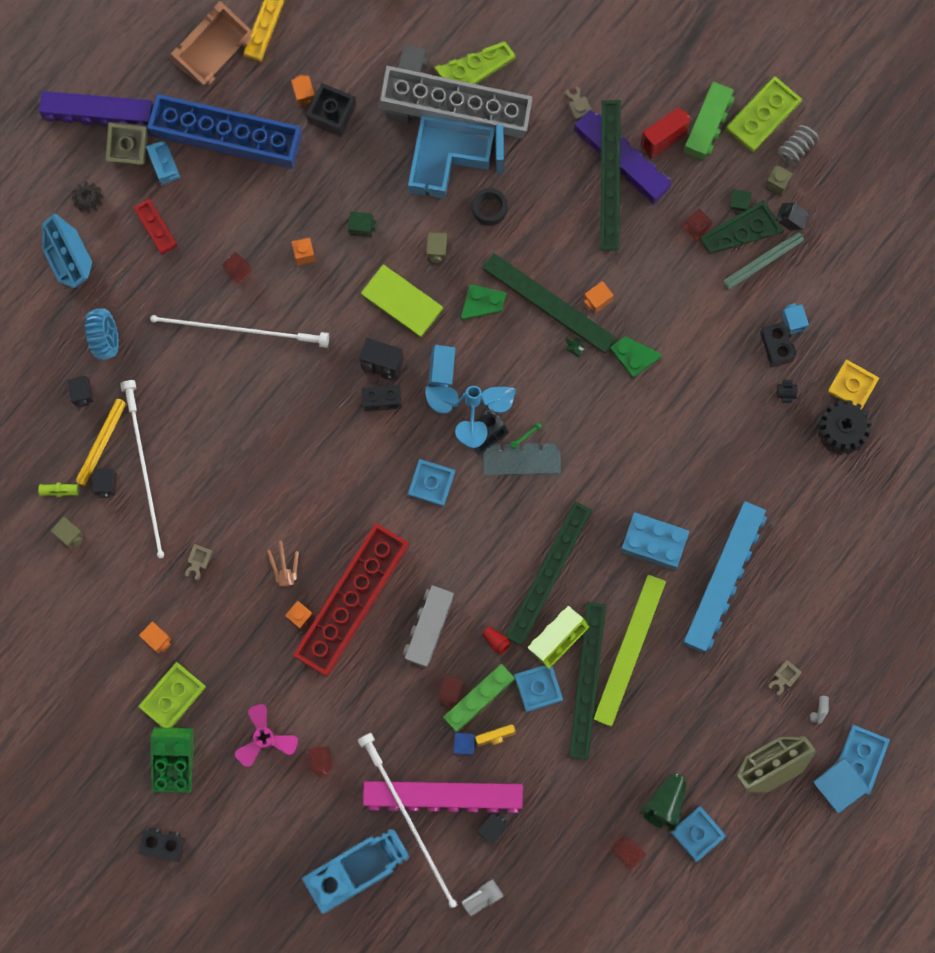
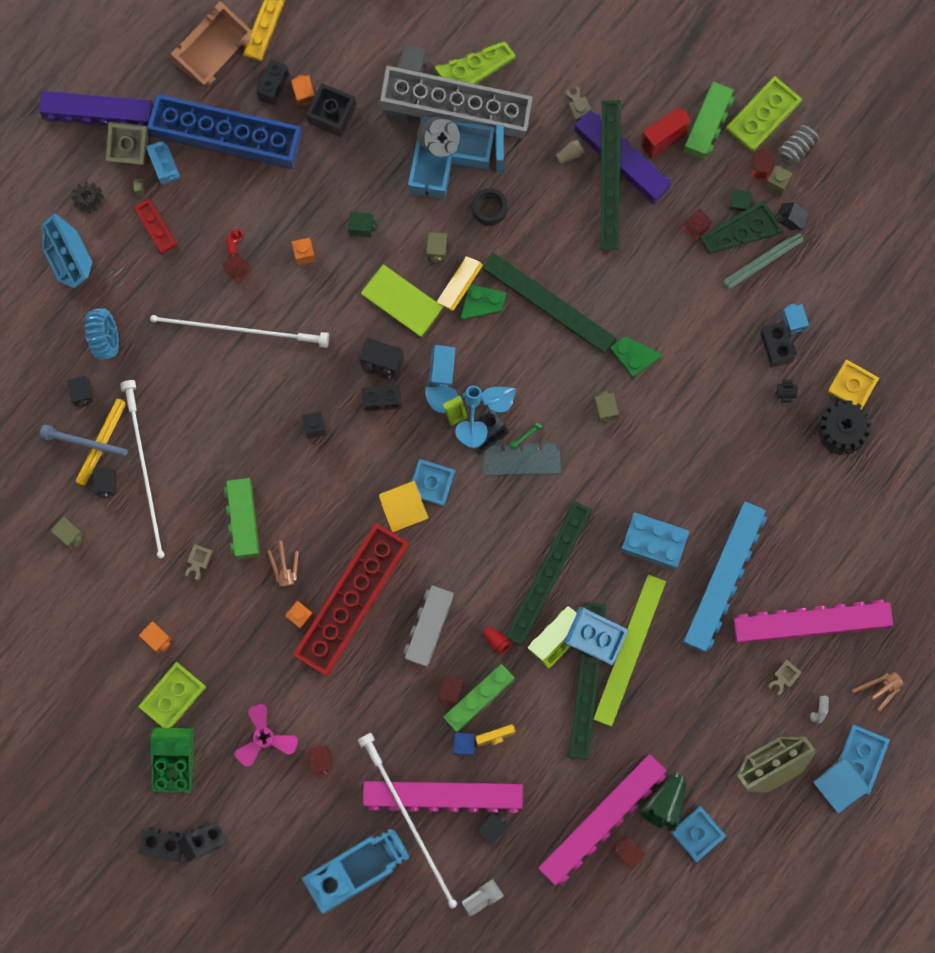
lime pin [39,482,79,498] -> none
dark azure tile [514,665,563,712] -> none
dark green plant [565,338,586,357] -> none
orange brick [583,281,614,313] -> none
none -> sand blue piece [40,424,128,456]
none -> olive tile [133,178,144,198]
none -> black brick [177,821,228,863]
none -> bright green brick [224,478,260,559]
none -> red arm [226,228,243,256]
none -> black brick [256,59,289,106]
none -> black brick [302,411,326,439]
none -> yellow slope [379,480,428,532]
none -> brick [417,116,460,157]
none -> tile [437,256,483,311]
none -> lime tile [443,395,468,426]
none -> dark pink brick [538,754,667,885]
none -> dark tan cone [556,140,584,164]
none -> dark azure tile [564,606,628,665]
none -> olive brick [594,391,619,423]
none -> dark pink brick [732,600,893,644]
none -> clear red brick [751,148,774,179]
none -> nougat plant [852,672,904,711]

